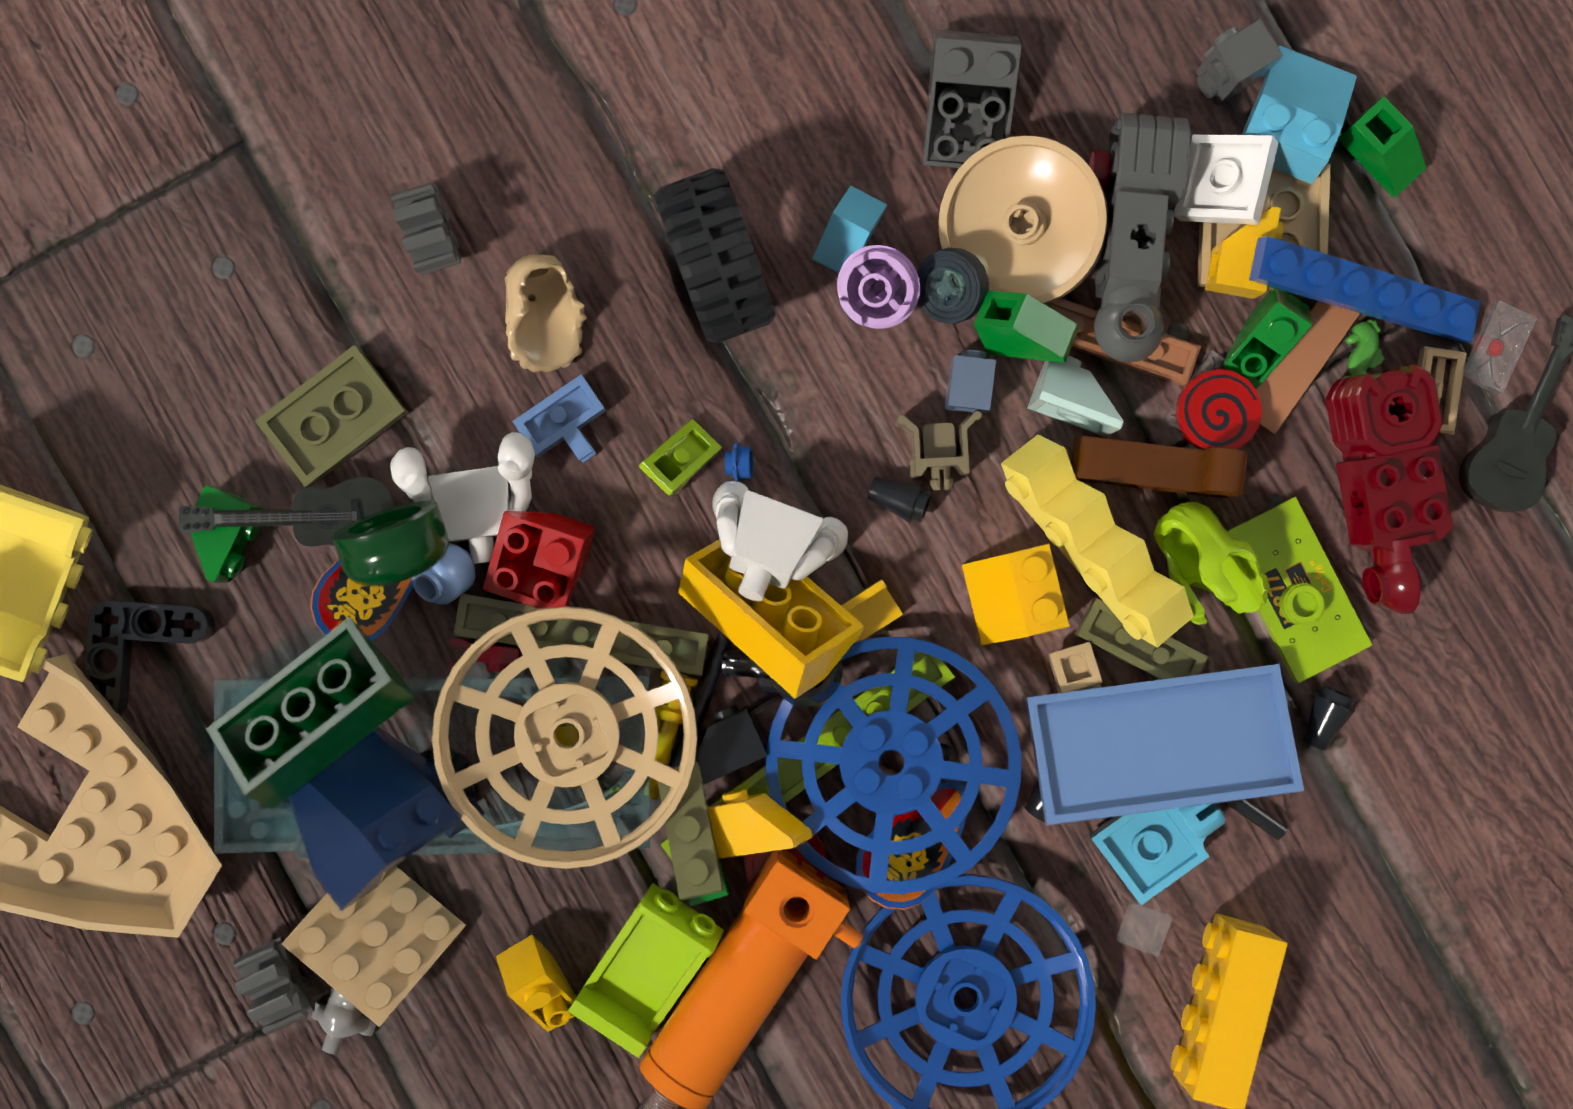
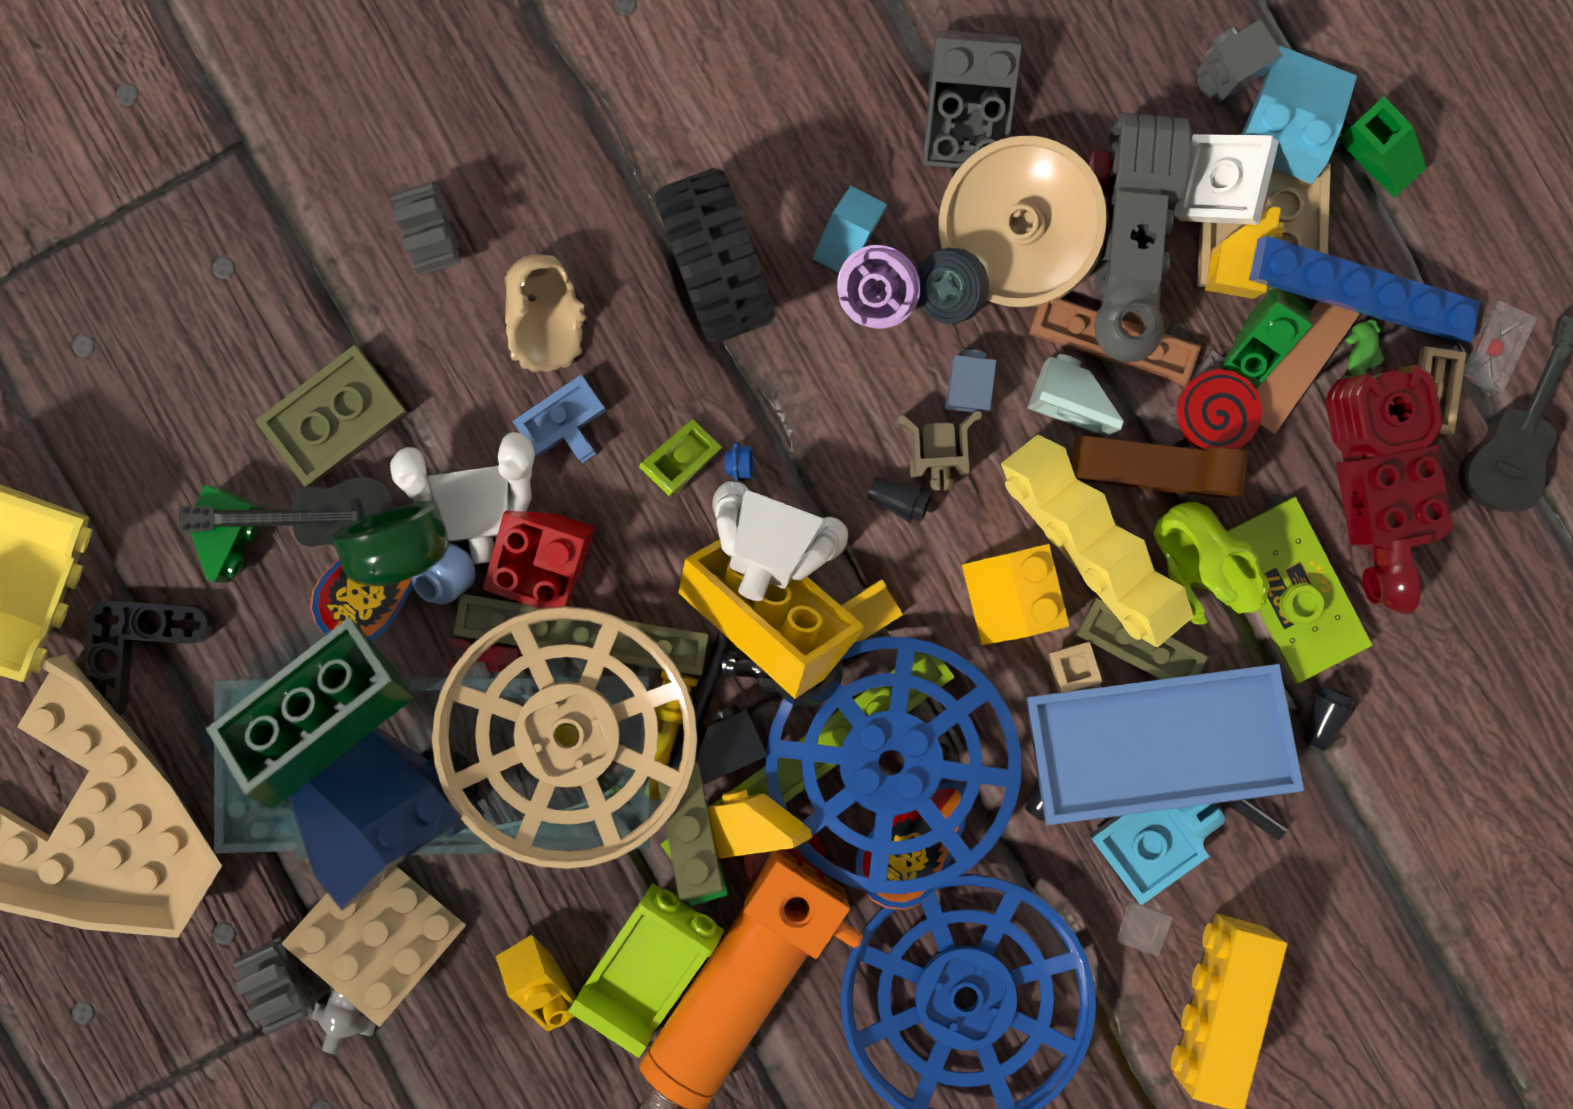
green slope [974,290,1079,363] -> none

